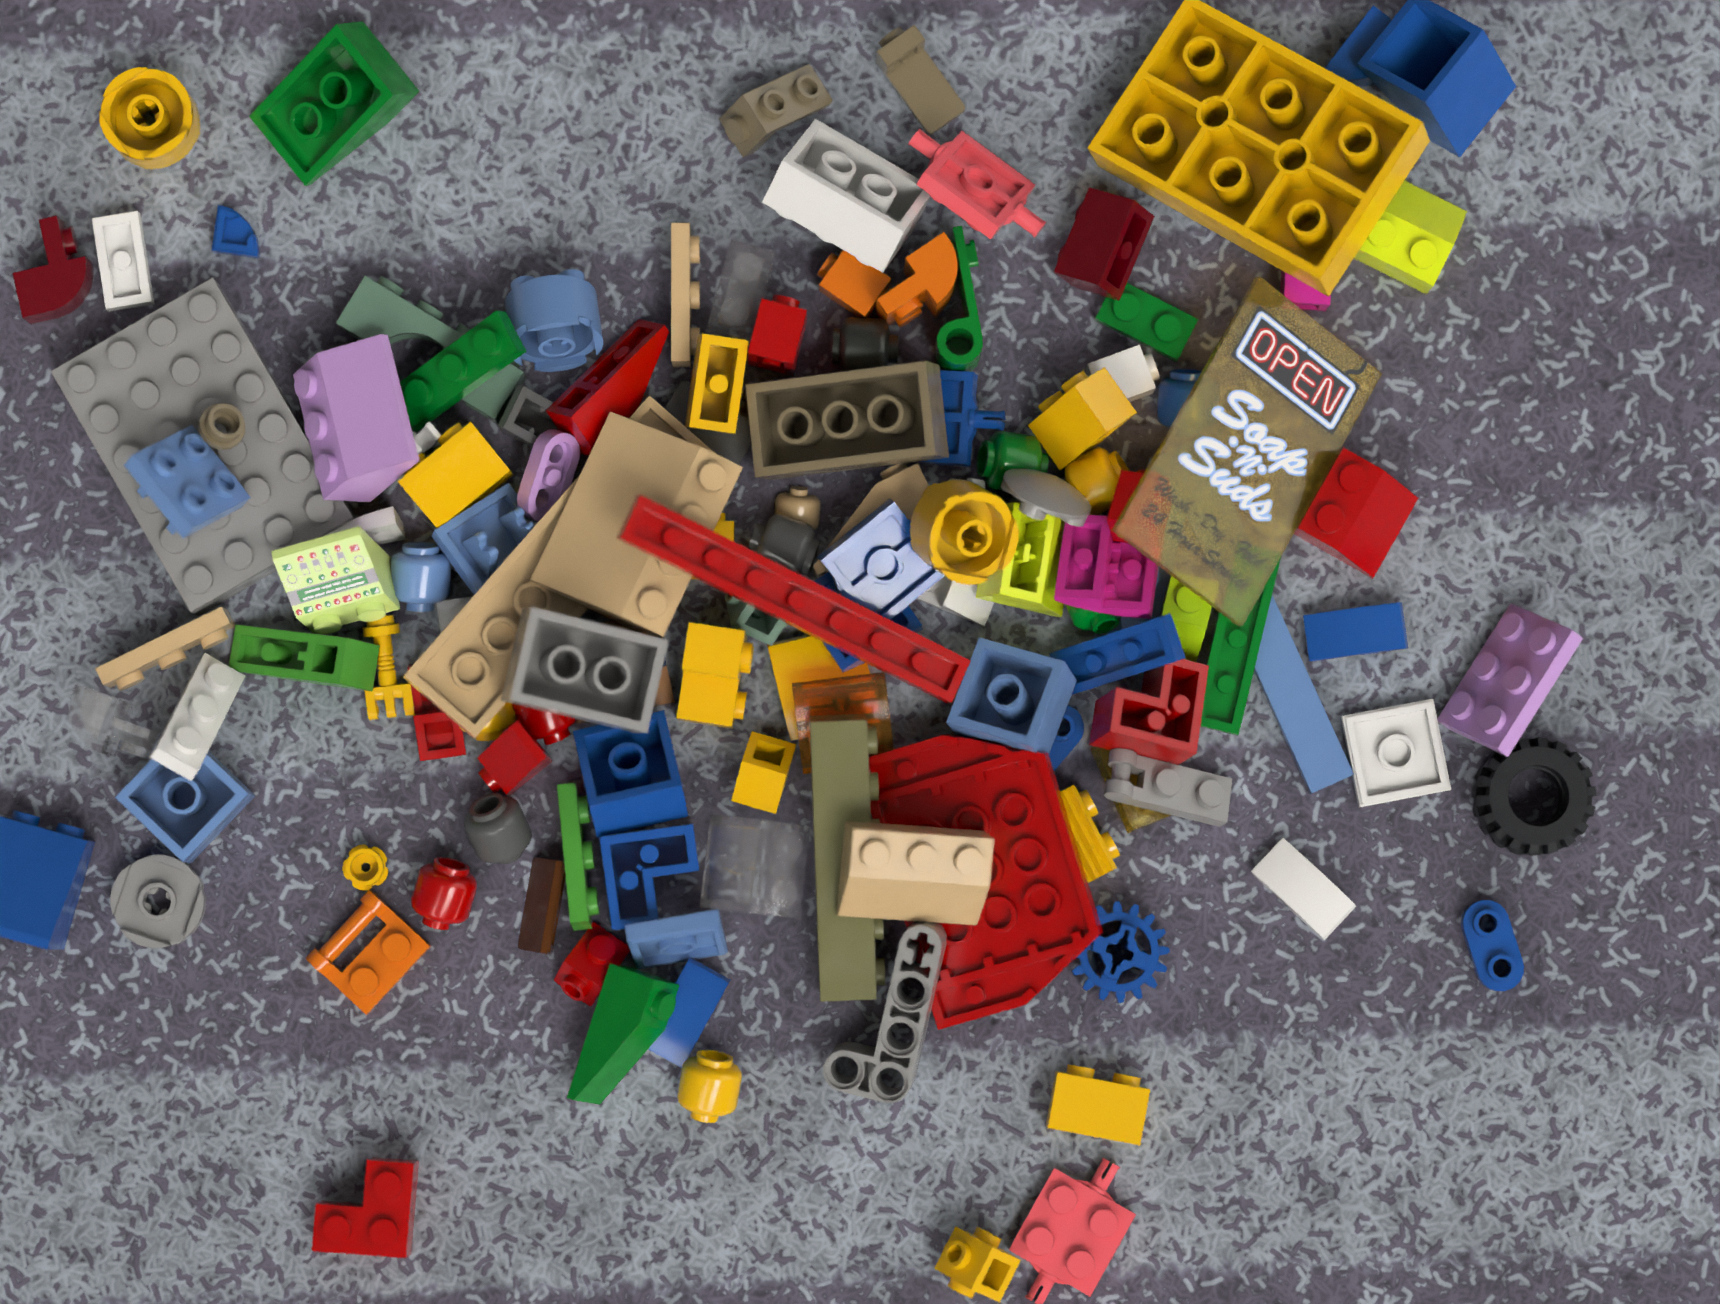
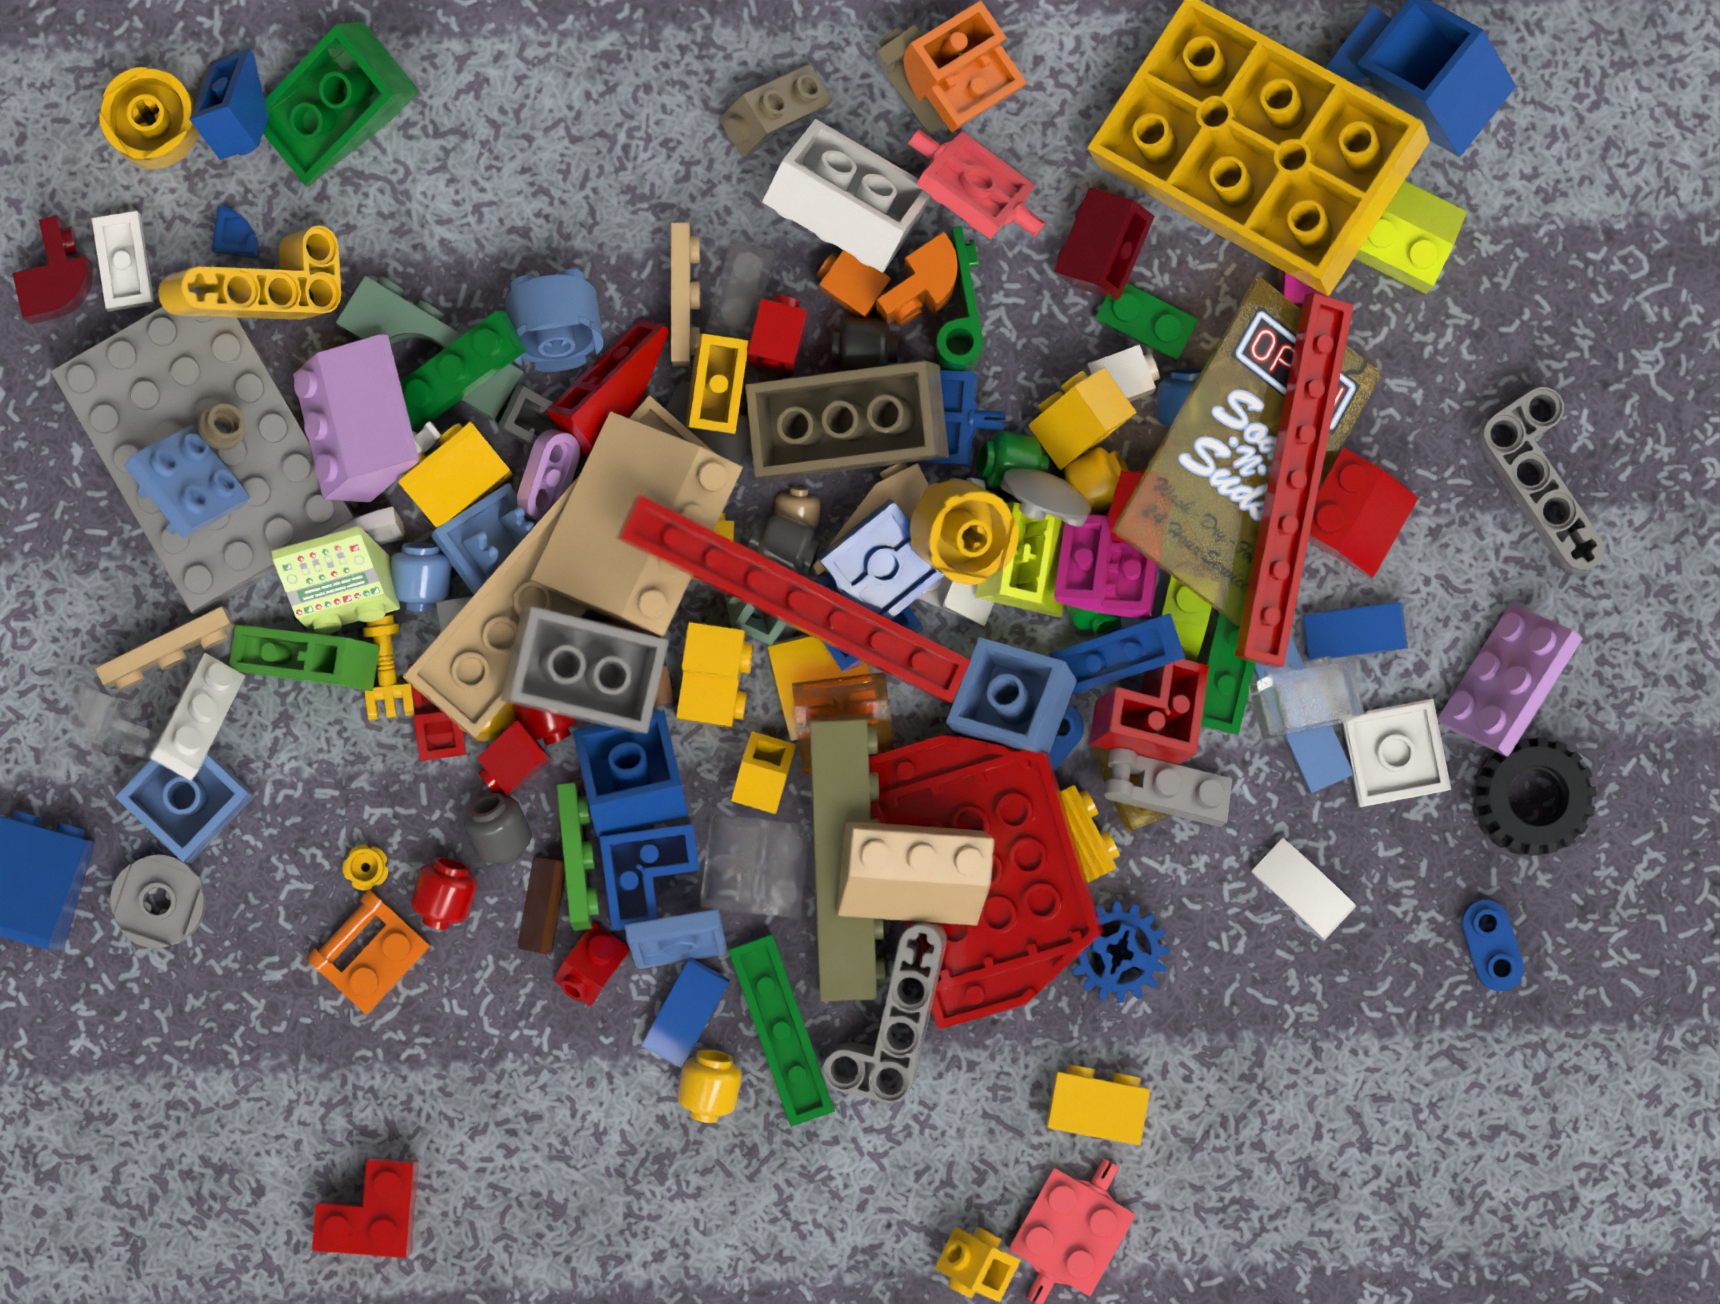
green slope [567,963,679,1105] -> none
none -> yellow beam [158,225,341,320]
none -> blue slope [189,48,268,160]
none -> green plate [728,934,835,1127]
none -> orange brick [904,0,1027,133]
none -> red plate [1234,292,1354,668]
none -> clear brick [1249,656,1365,739]
none -> light grey beam [1478,387,1604,574]

